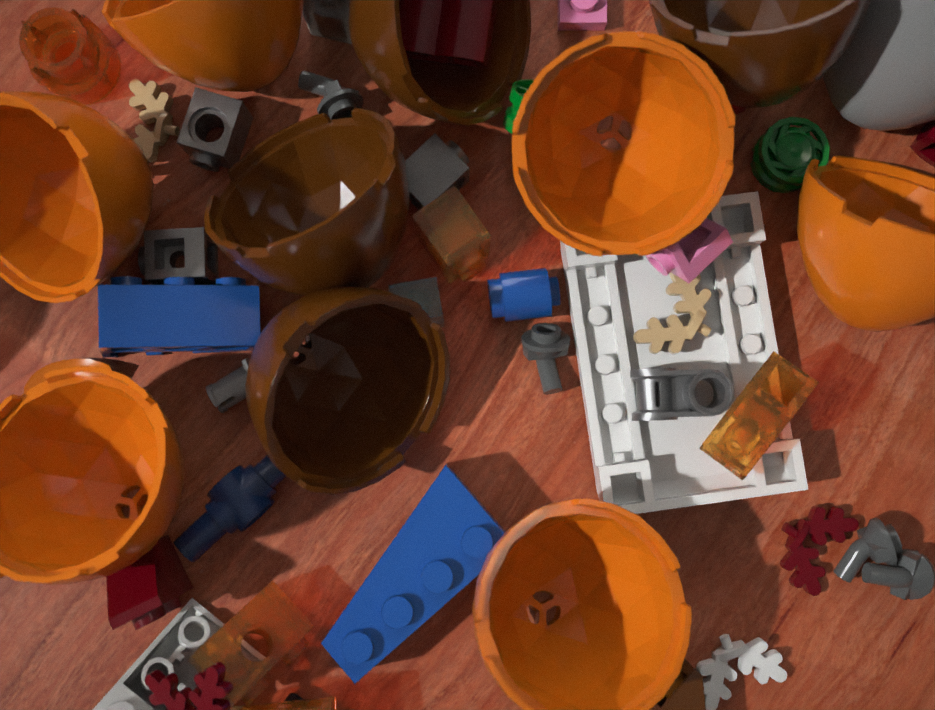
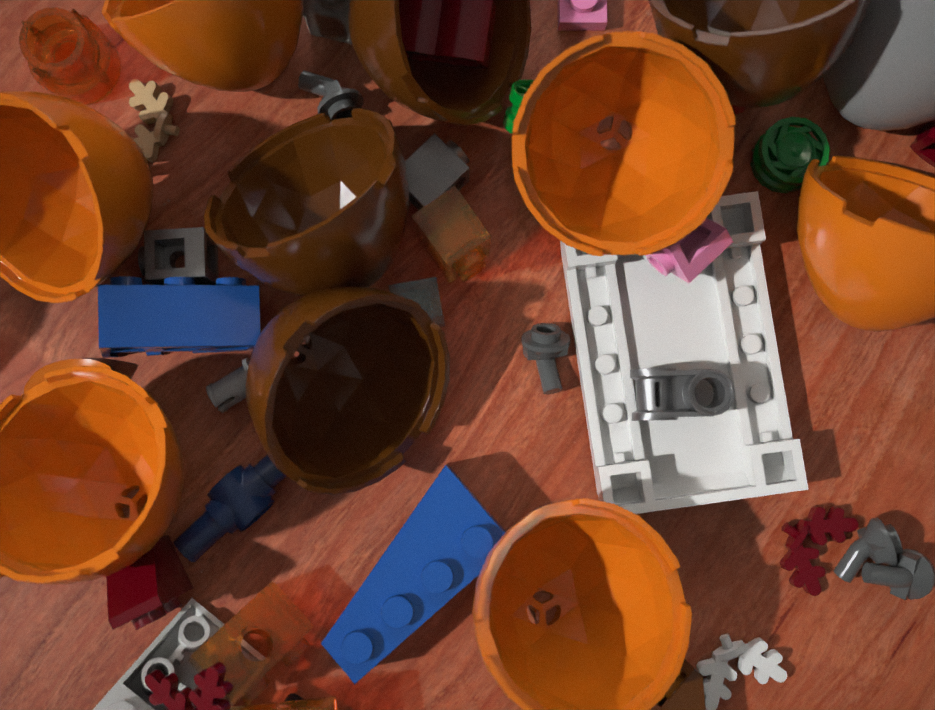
flat silver brick [177,87,253,172] -> none
blue brick [488,268,560,322] -> none
tan animal [633,272,712,354] -> none
clear orange slope [699,351,819,481] -> none

